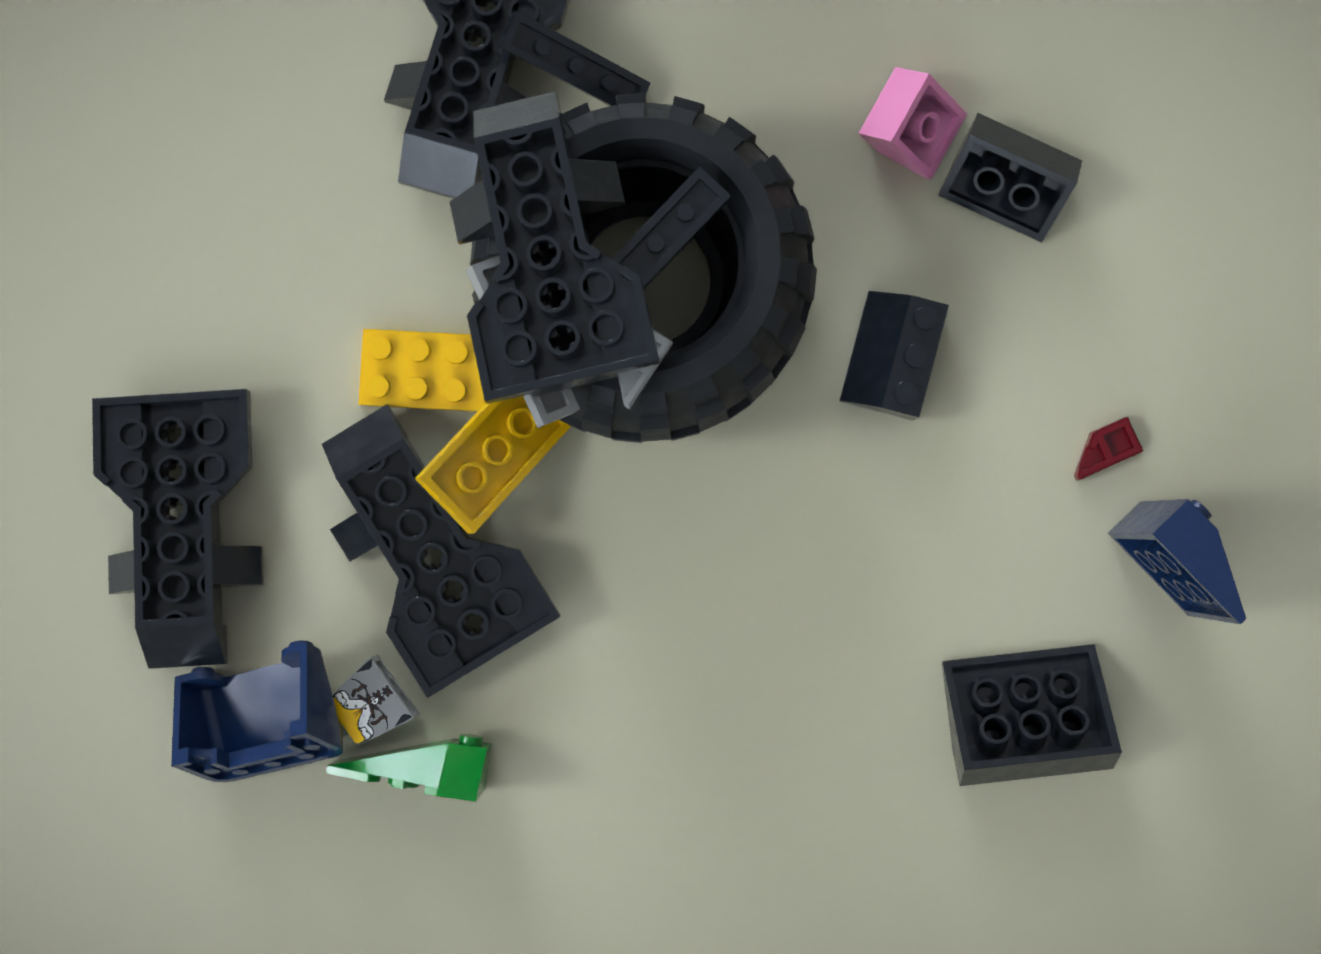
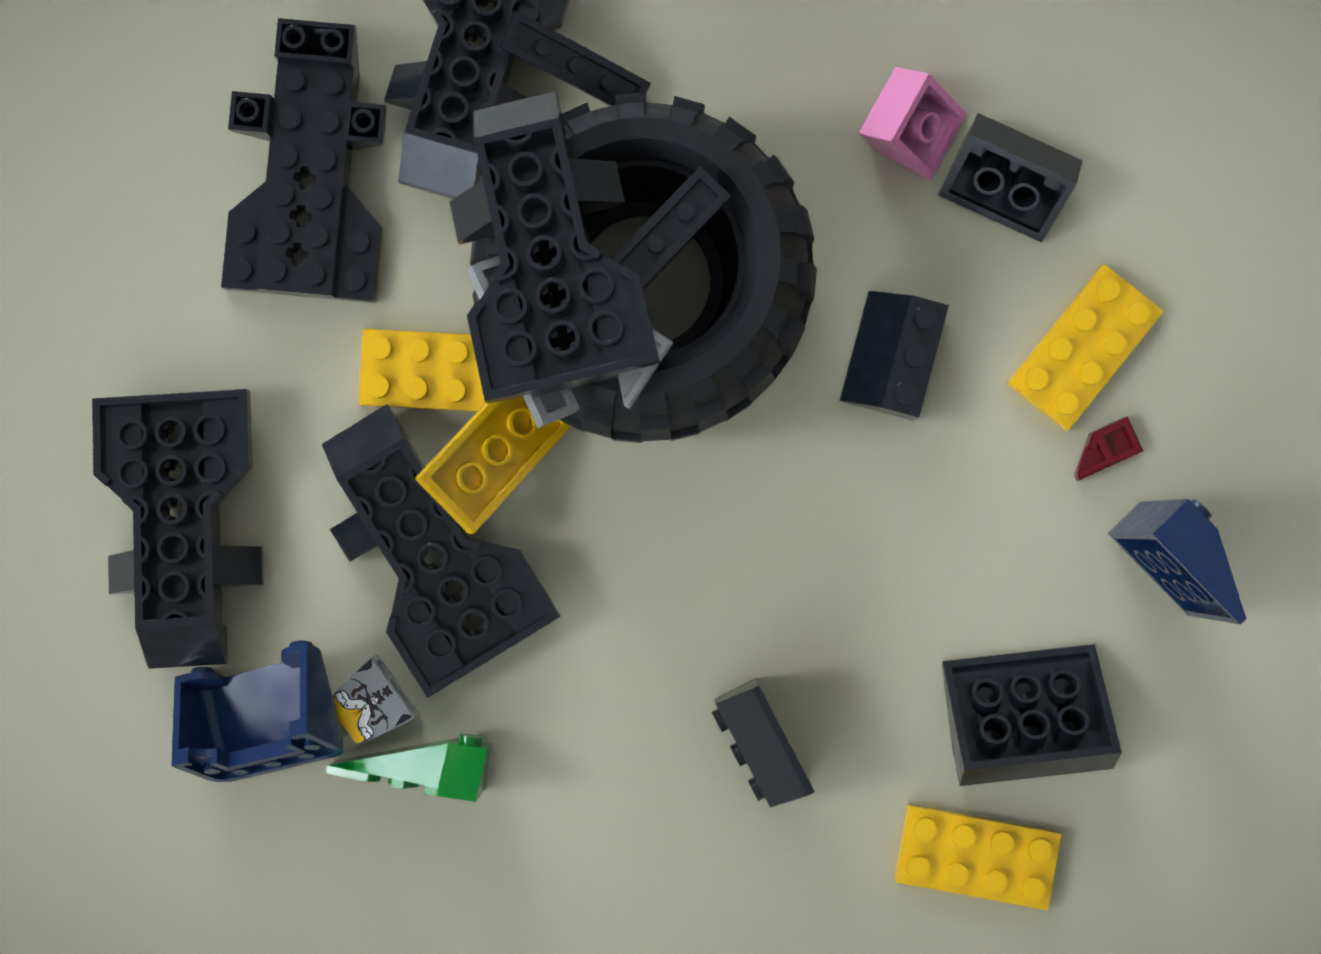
none -> black piece [221,18,387,303]
none -> black slope [712,678,815,807]
none -> yellow plate [894,804,1061,910]
none -> yellow plate [1006,264,1164,431]

